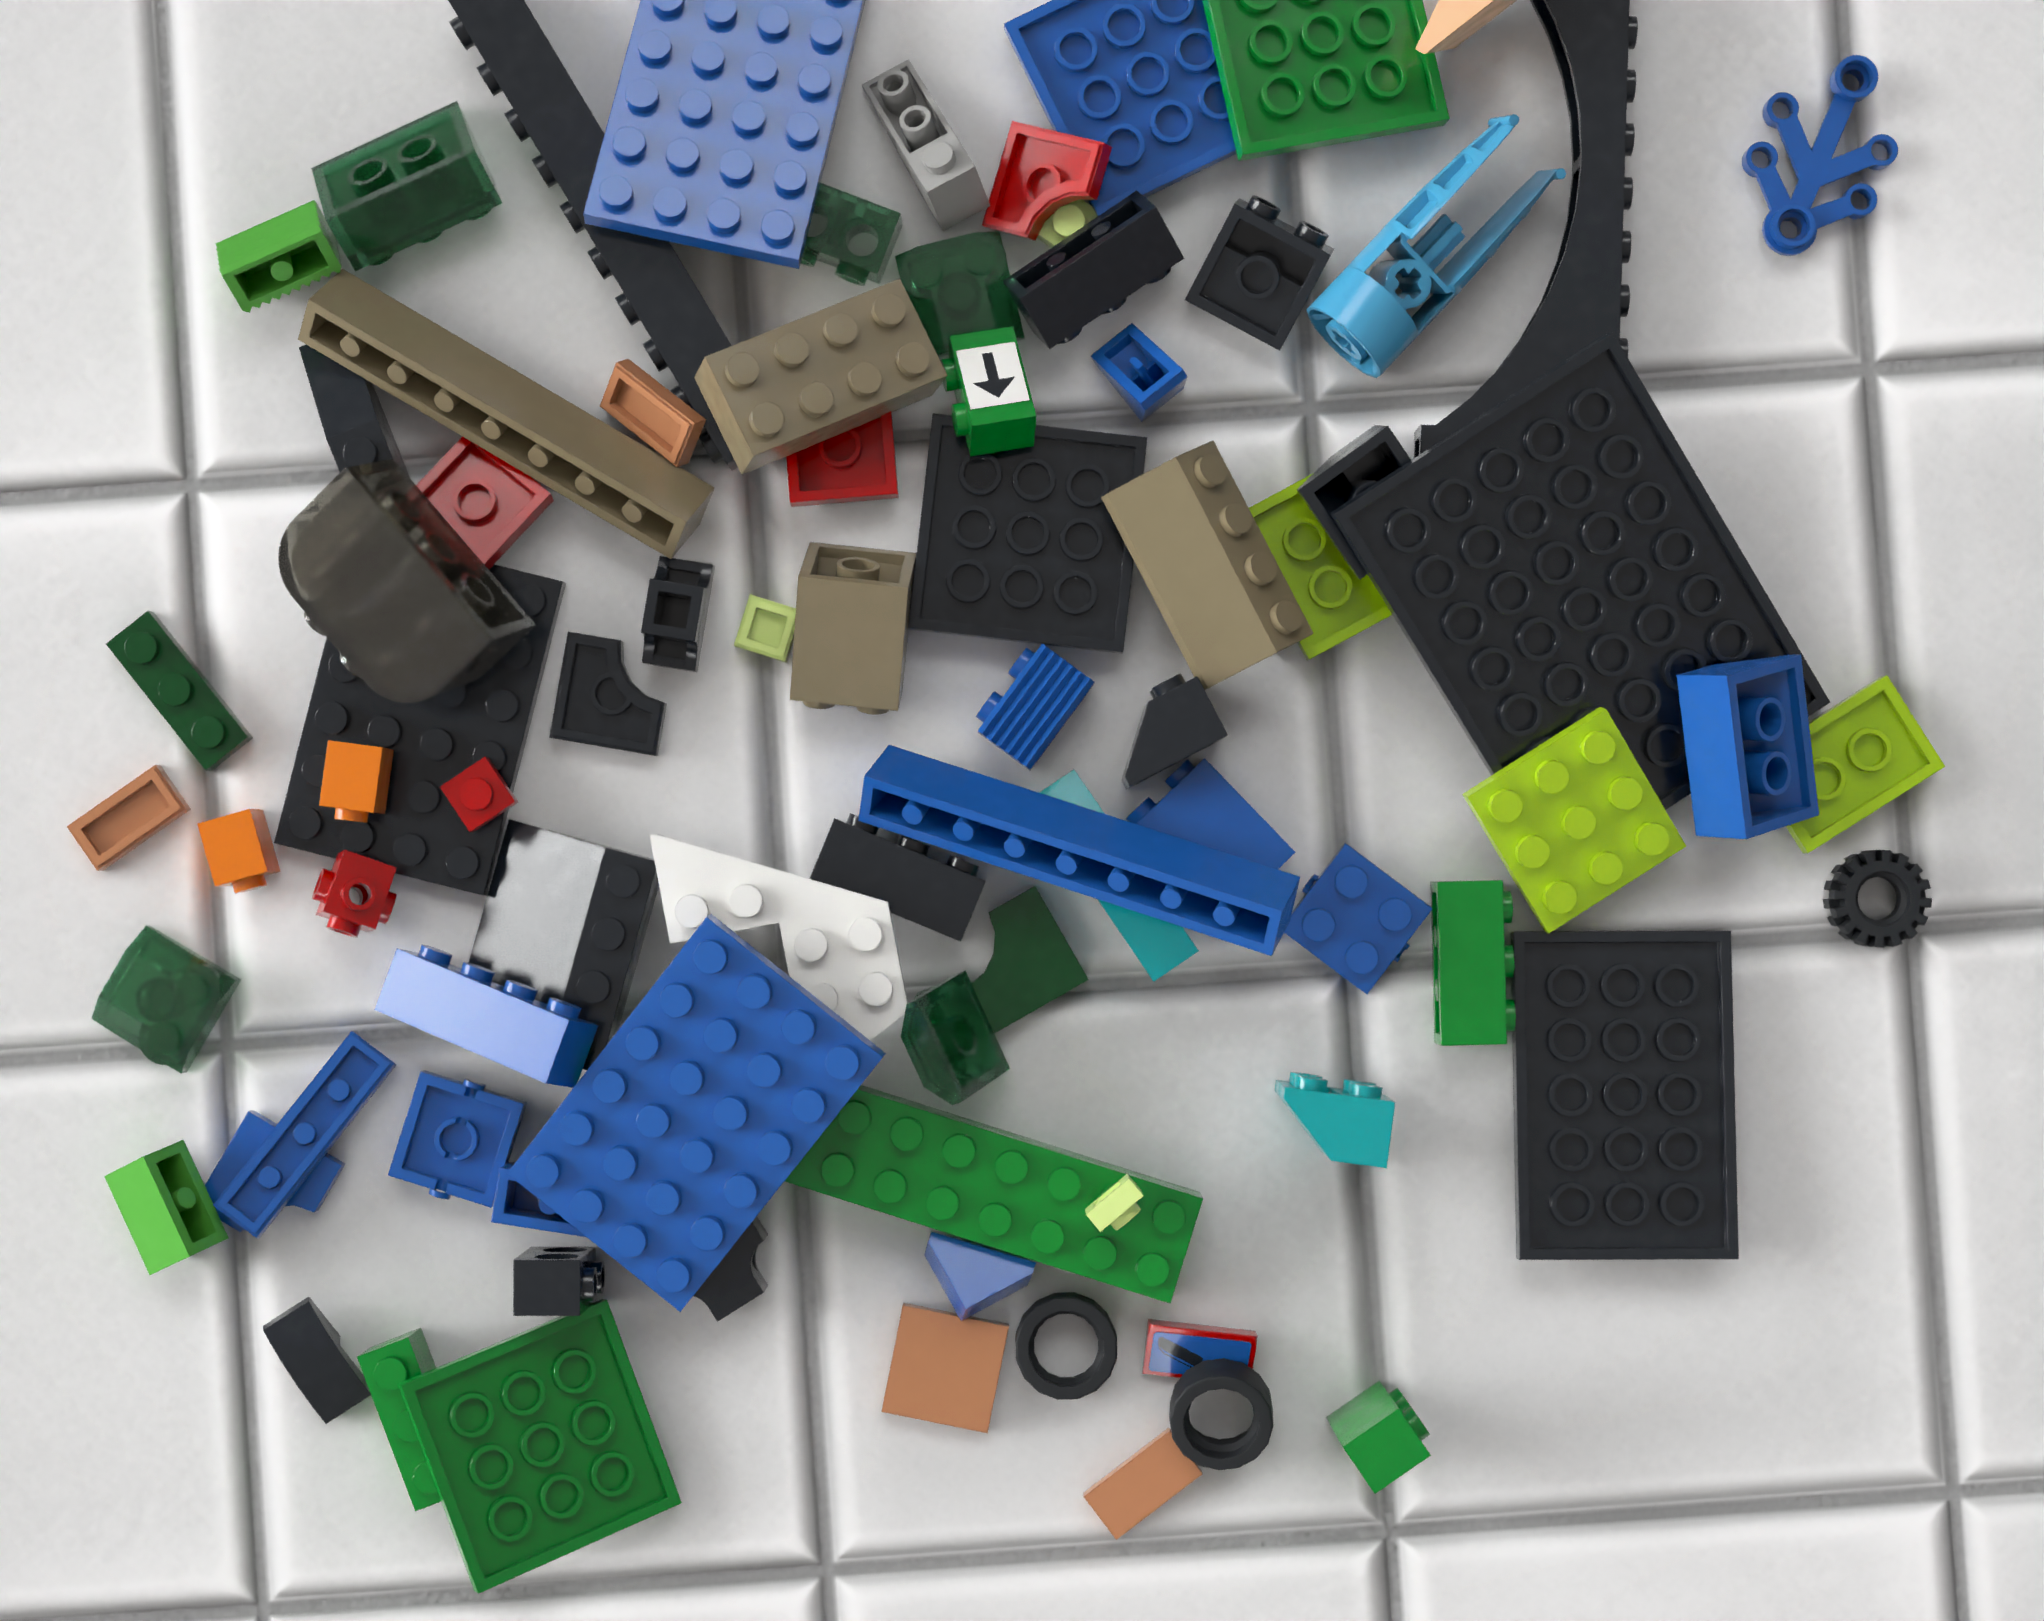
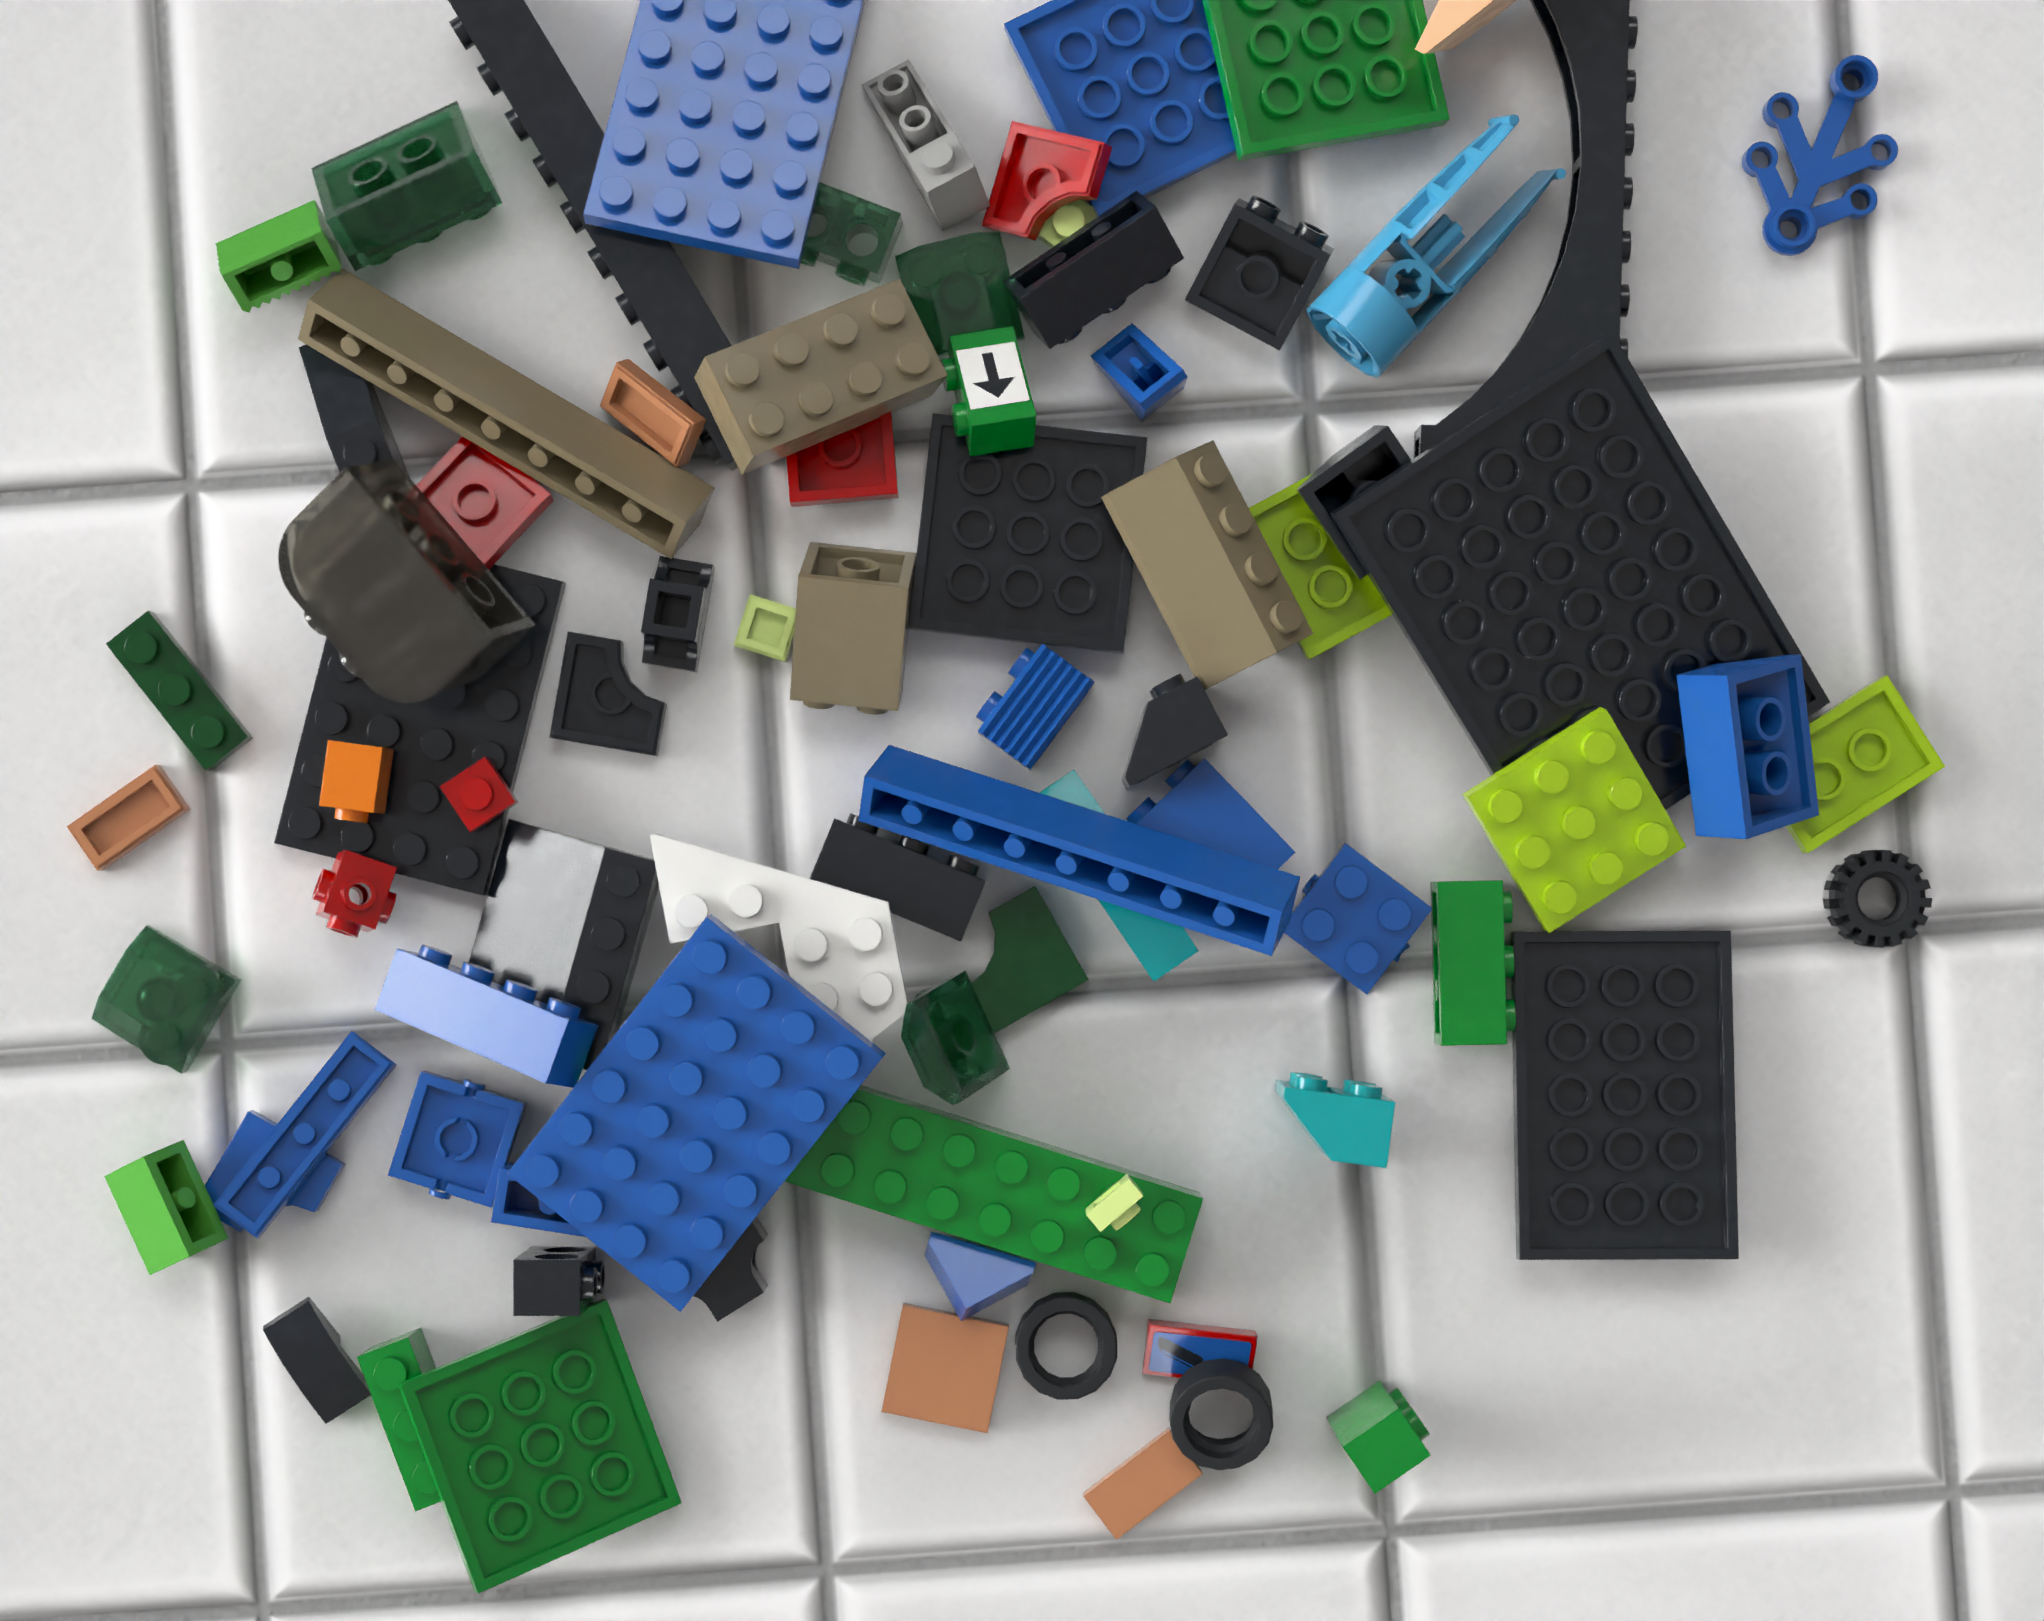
orange brick [197,809,281,894] -> none

